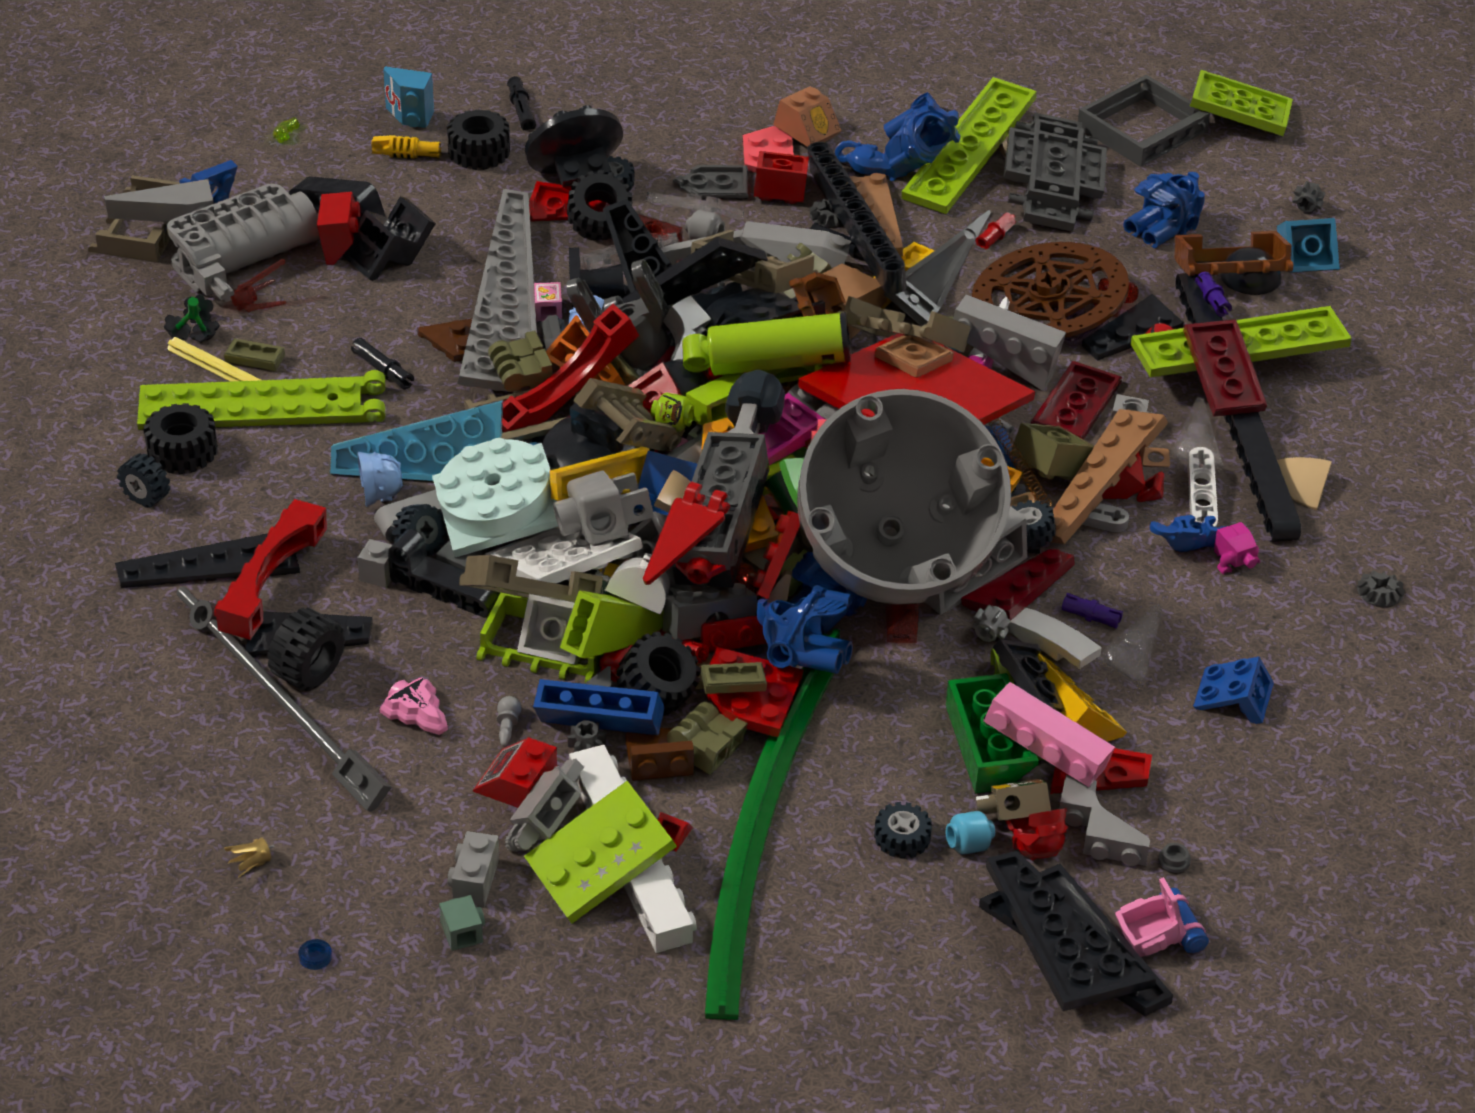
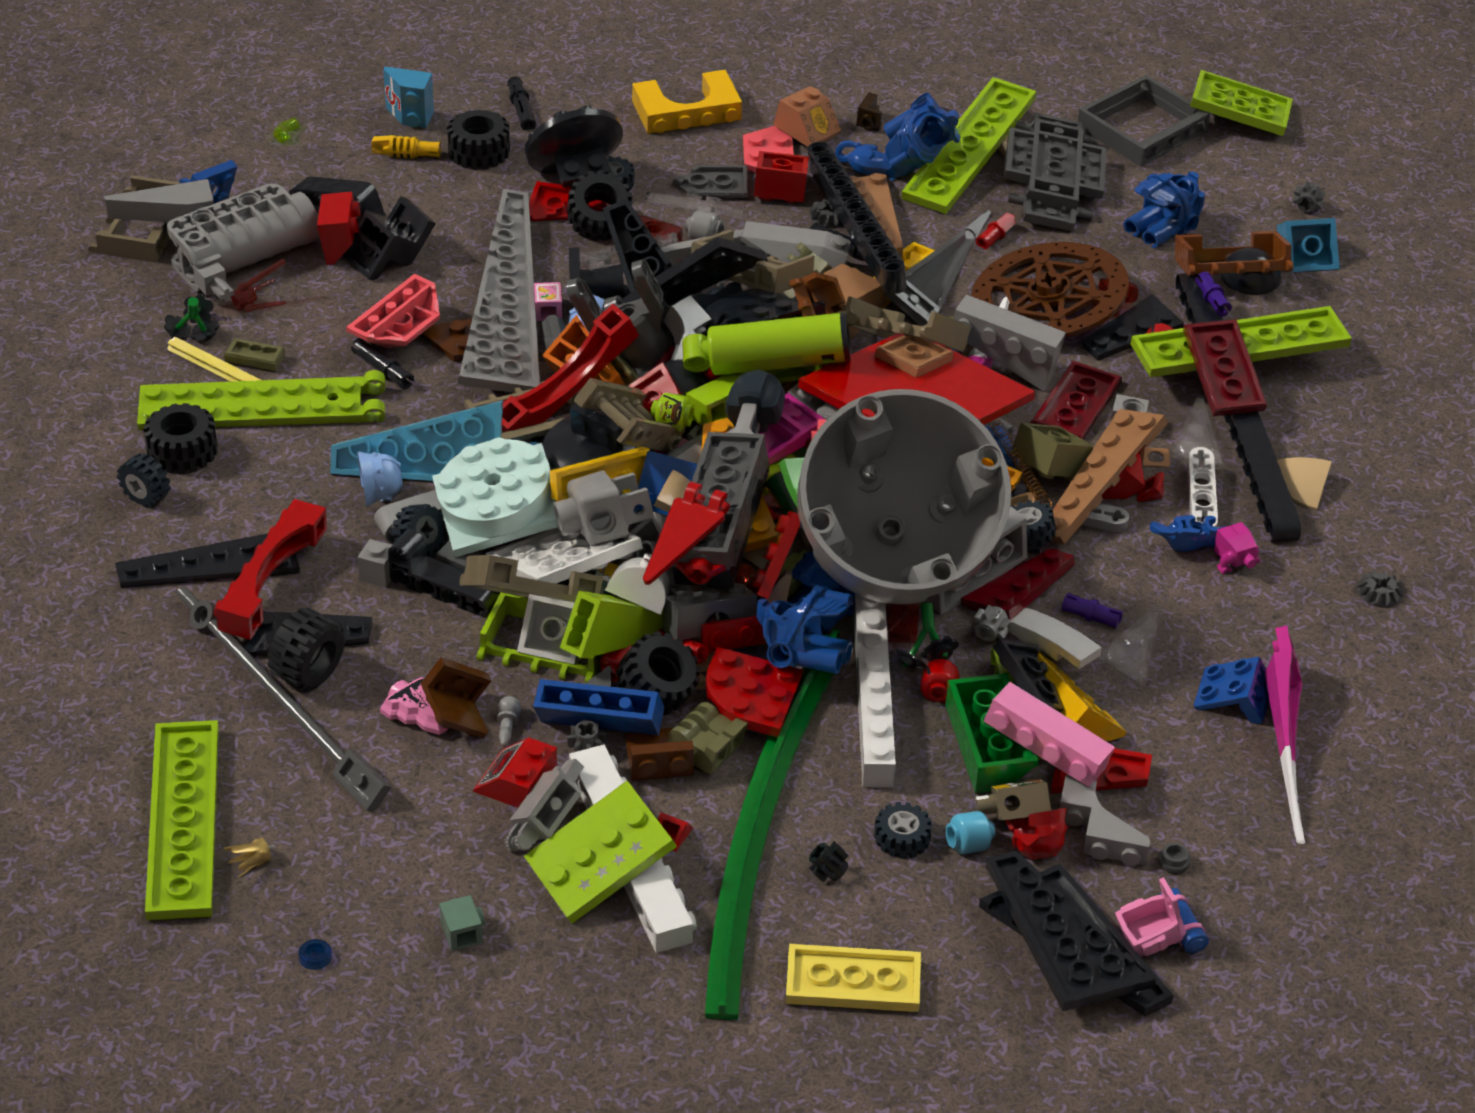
light grey brick [447,831,499,907] -> none
olive legs [488,330,552,392] -> none
olive plate [701,662,767,694] -> none
none -> lime plate [145,720,219,920]
none -> coral wedge [346,274,440,349]
none -> reddish brown bracket [420,657,492,738]
none -> yellow arch [632,70,742,134]
none -> light yellow plate [785,944,921,1012]
none -> black gear [809,841,849,883]
none -> white brick [853,594,896,788]
none -> dark brown bracket [856,92,882,131]
none -> plant [894,603,959,669]
none -> red head [920,659,960,703]
none -> dark pink plate [1265,625,1305,844]

